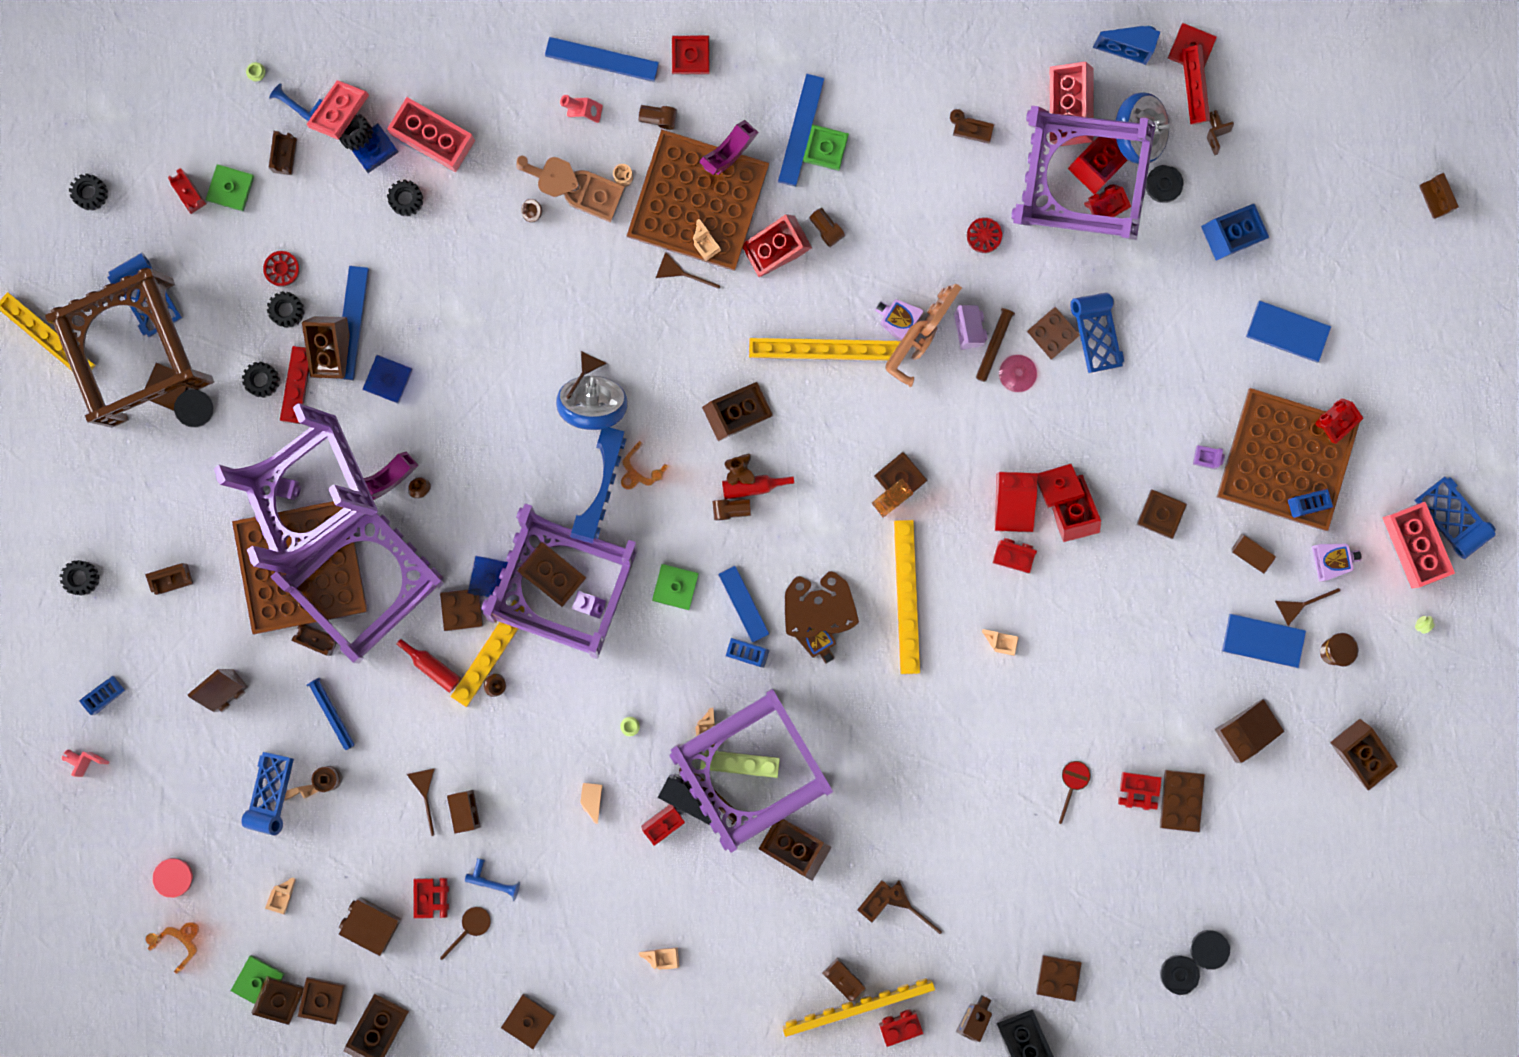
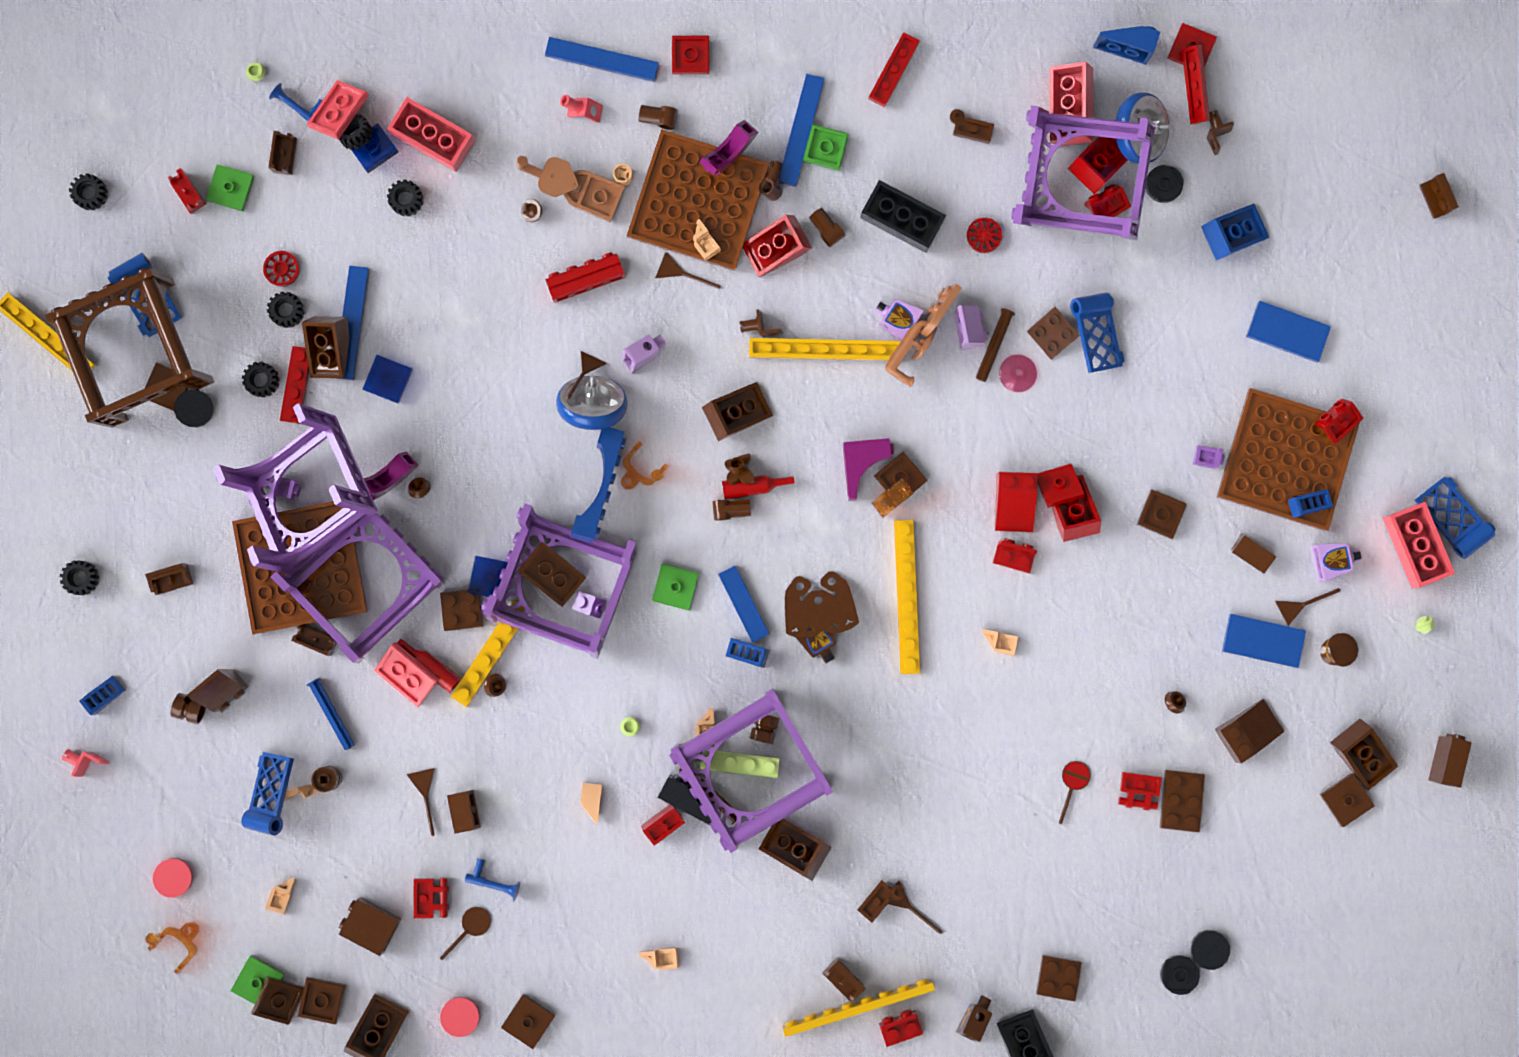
none -> reddish brown wheel [170,693,206,724]
none -> coral tile [374,642,439,707]
none -> coral tile [440,997,480,1037]
none -> red brick [545,252,626,303]
none -> lavender torso [621,335,666,374]
none -> reddish brown bracket [739,309,784,337]
none -> reddish brown wheel [749,715,780,745]
none -> reddish brown pin [759,161,782,201]
none -> magenta arch [843,438,894,501]
none -> black brick [860,180,946,253]
none -> red plate [868,32,920,108]
none -> reddish brown hat [1164,691,1186,714]
none -> reddish brown plate [1319,773,1375,827]
none -> reddish brown brick [1428,733,1472,788]

